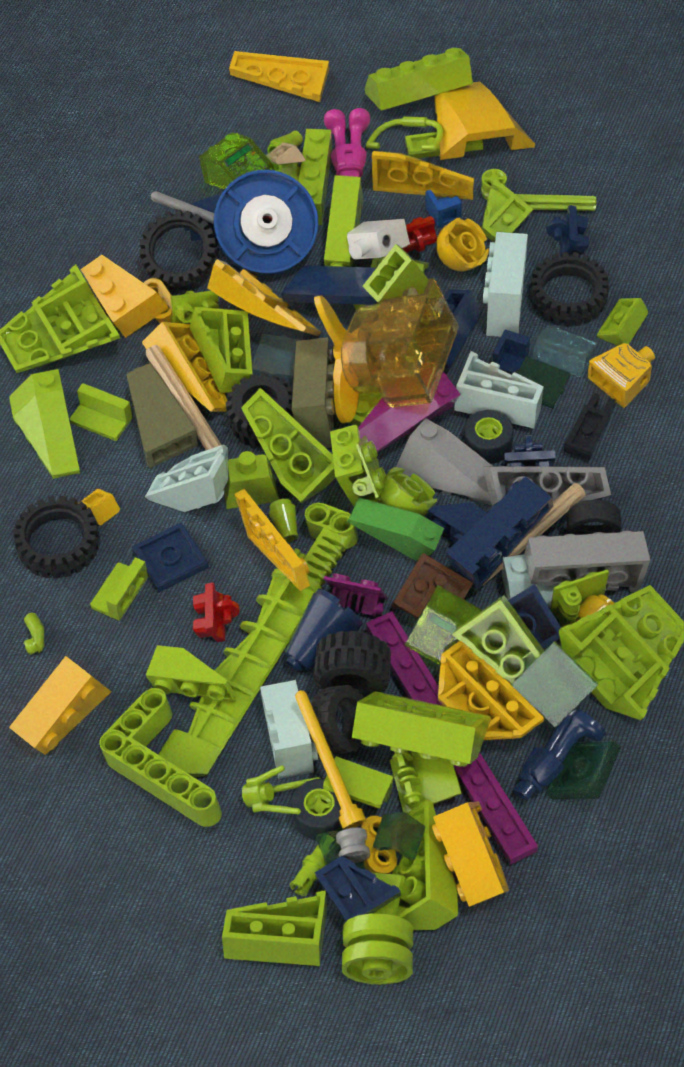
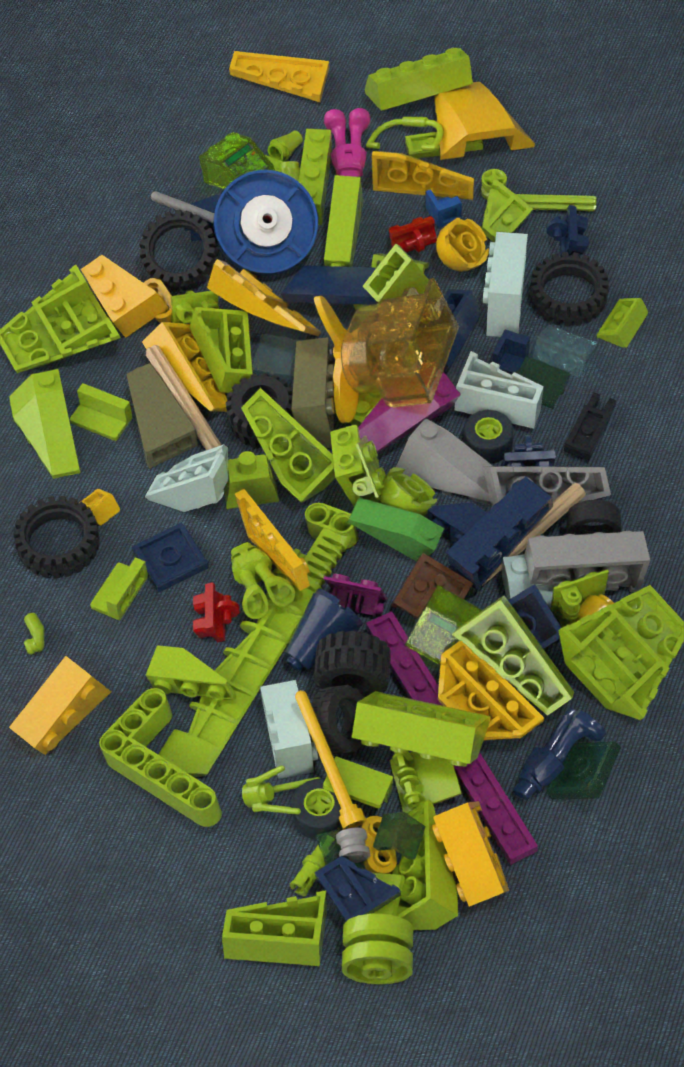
tan slope [265,142,306,164] -> none
lime cone [268,499,299,543] -> none
white torso [347,219,410,259] -> none
clear green tile [511,641,599,728] -> none
yellow torso [588,343,655,408] -> none
none -> lime piece [231,542,295,619]

